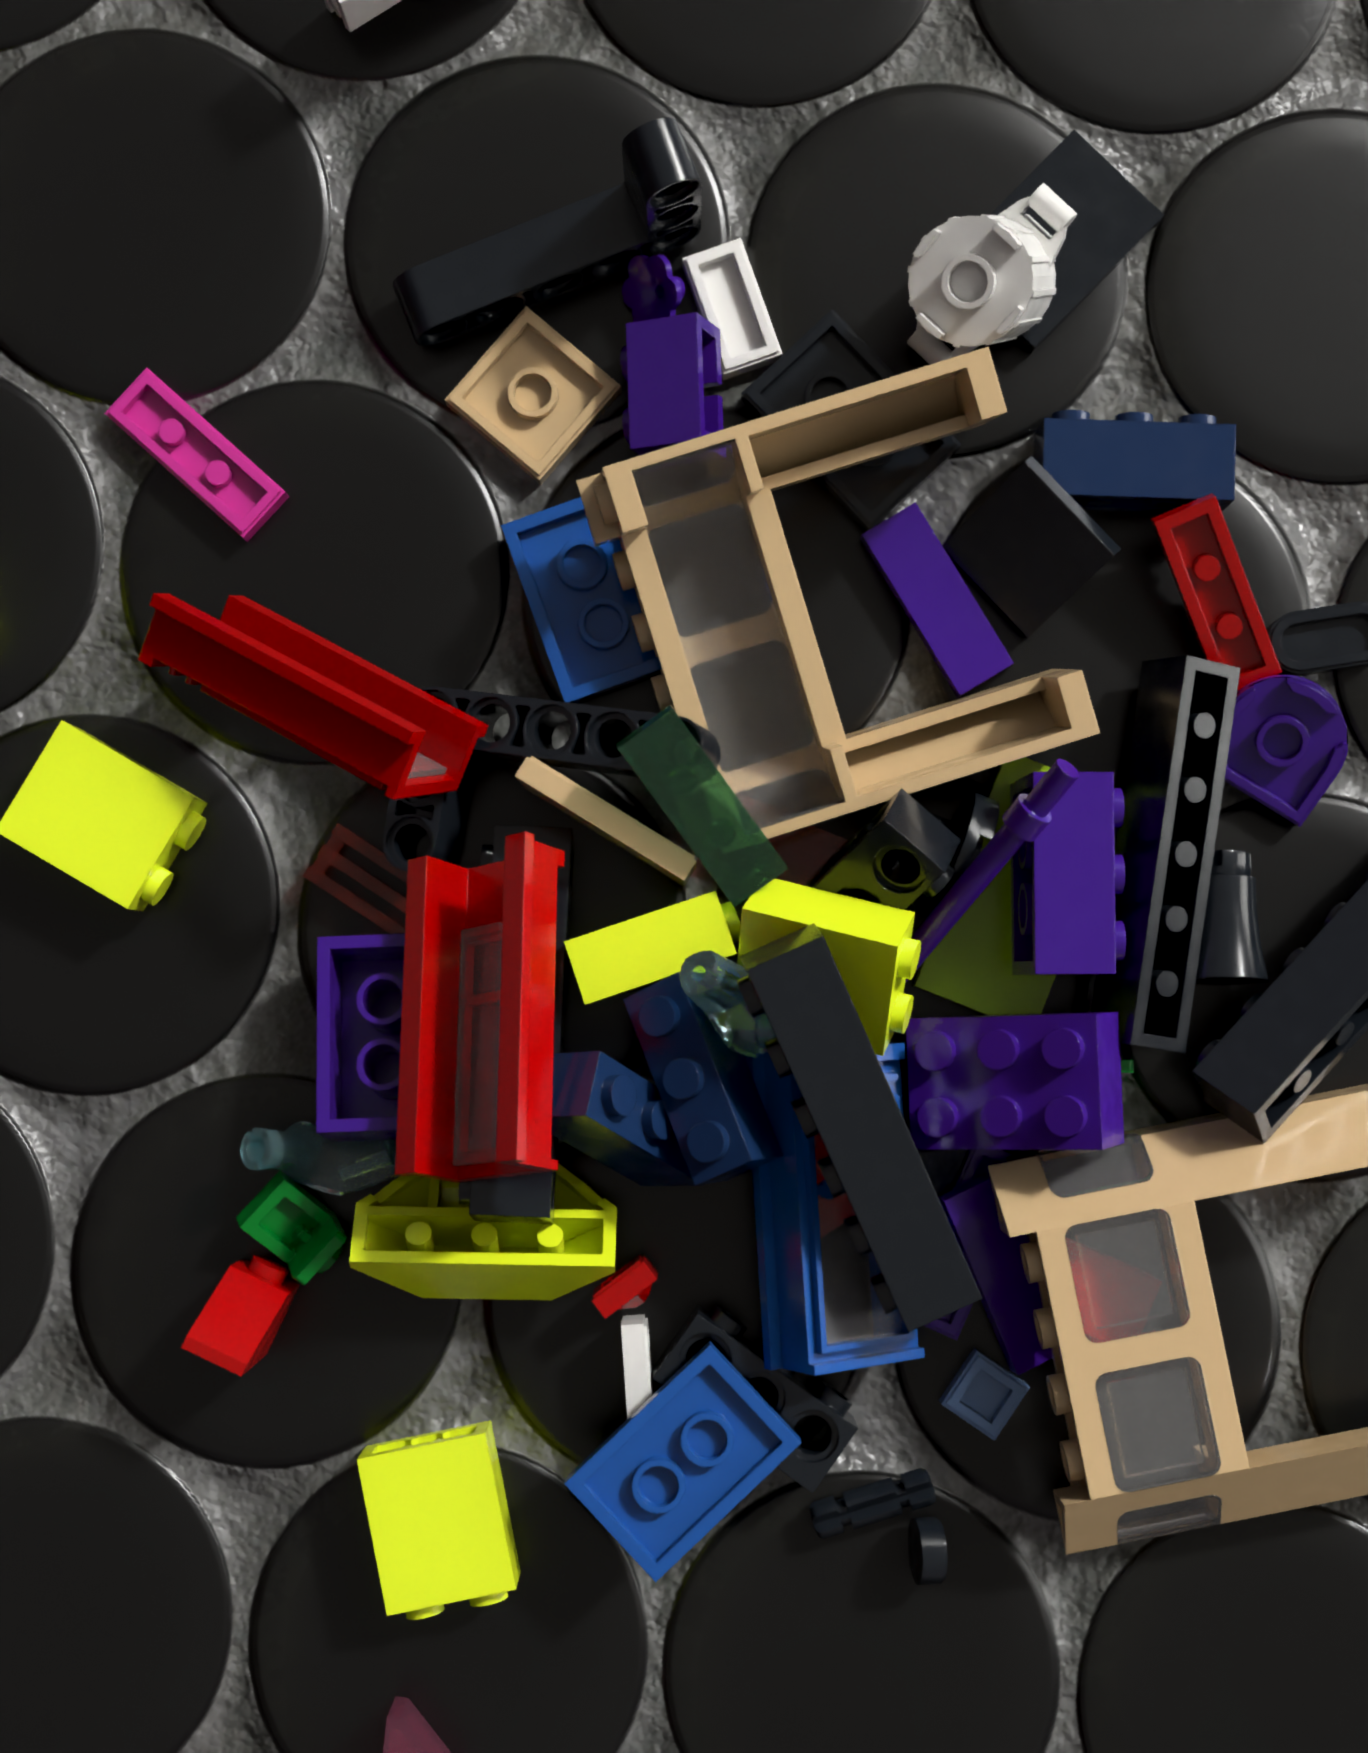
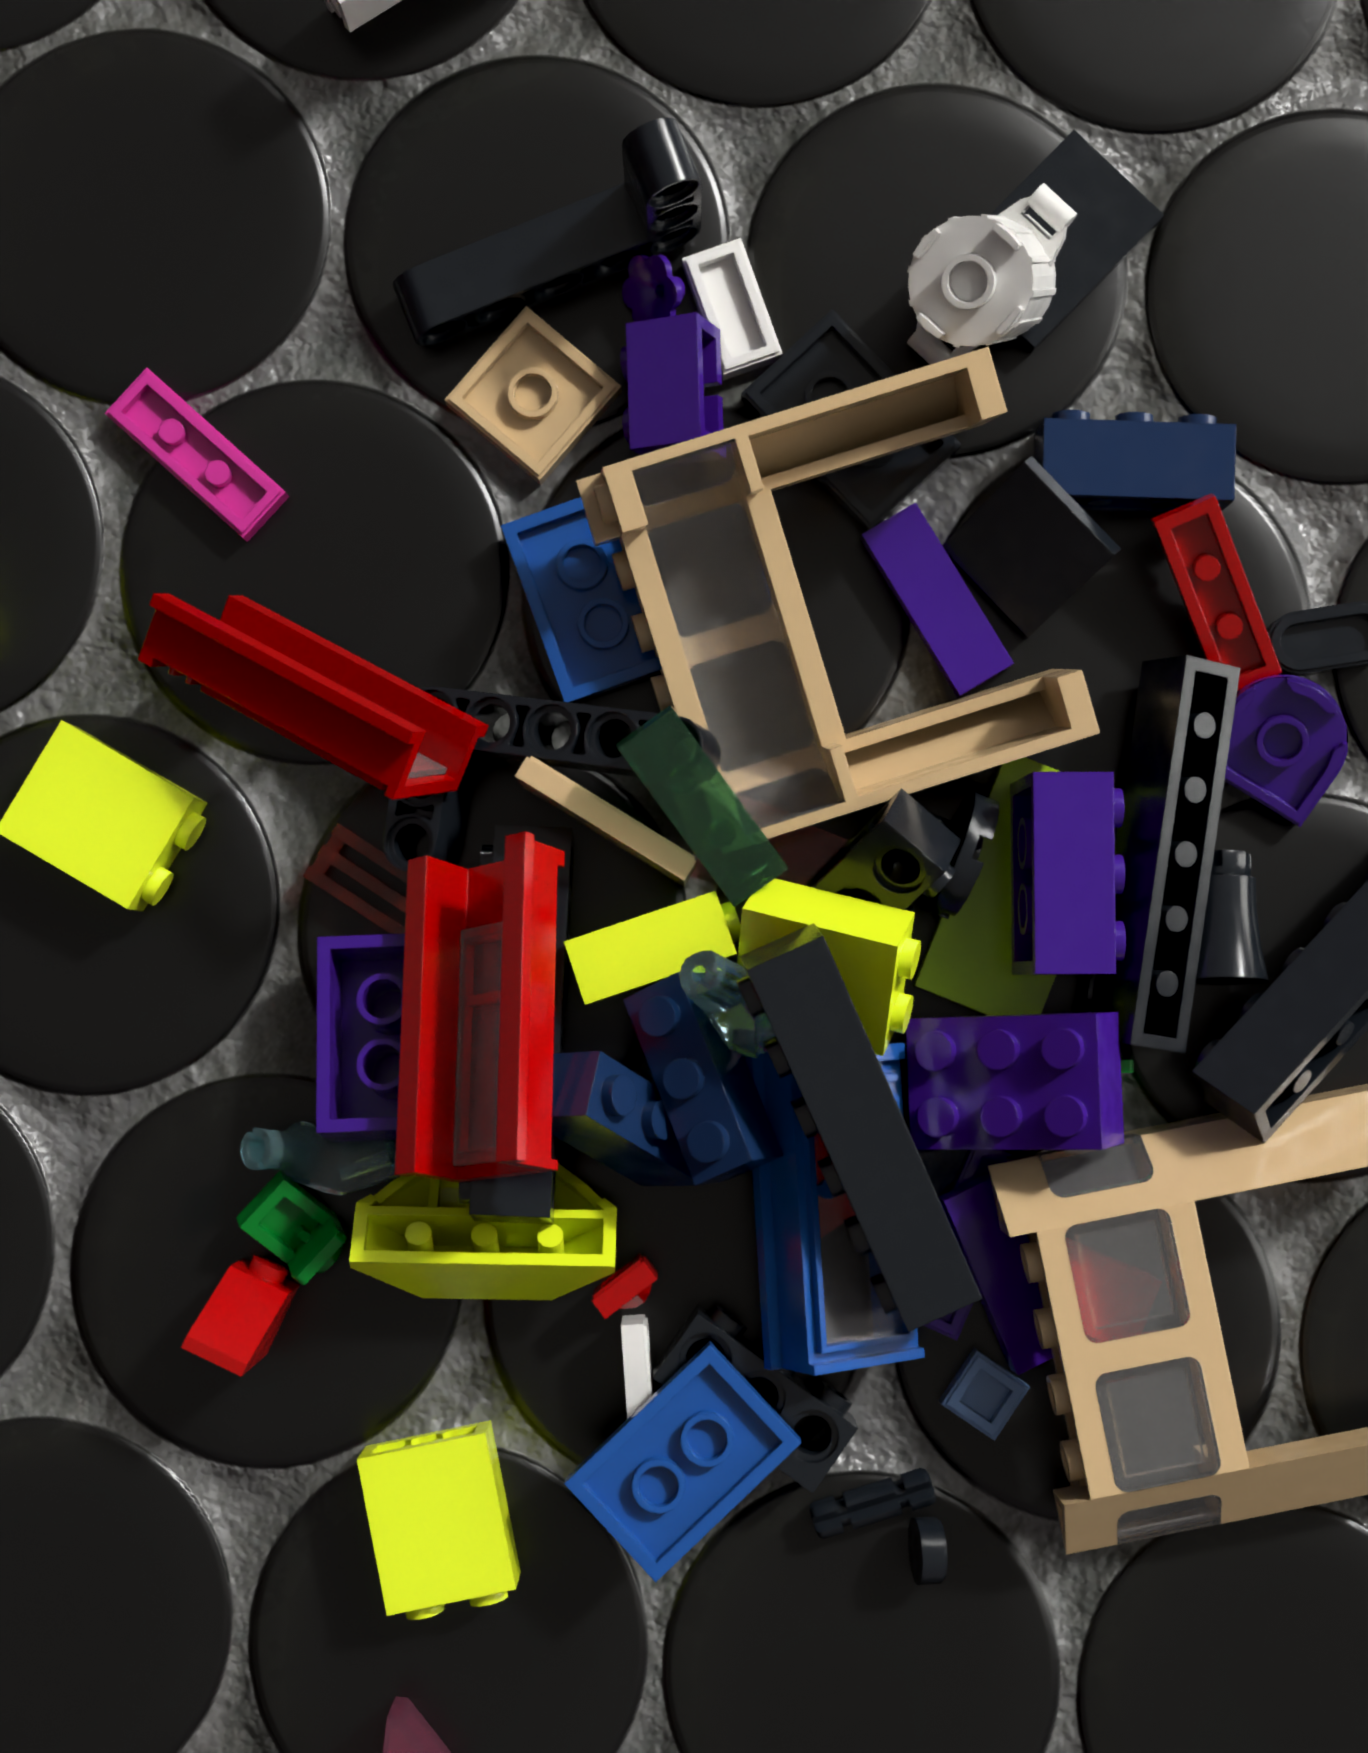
dark purple bar [905,759,1080,984] -> none

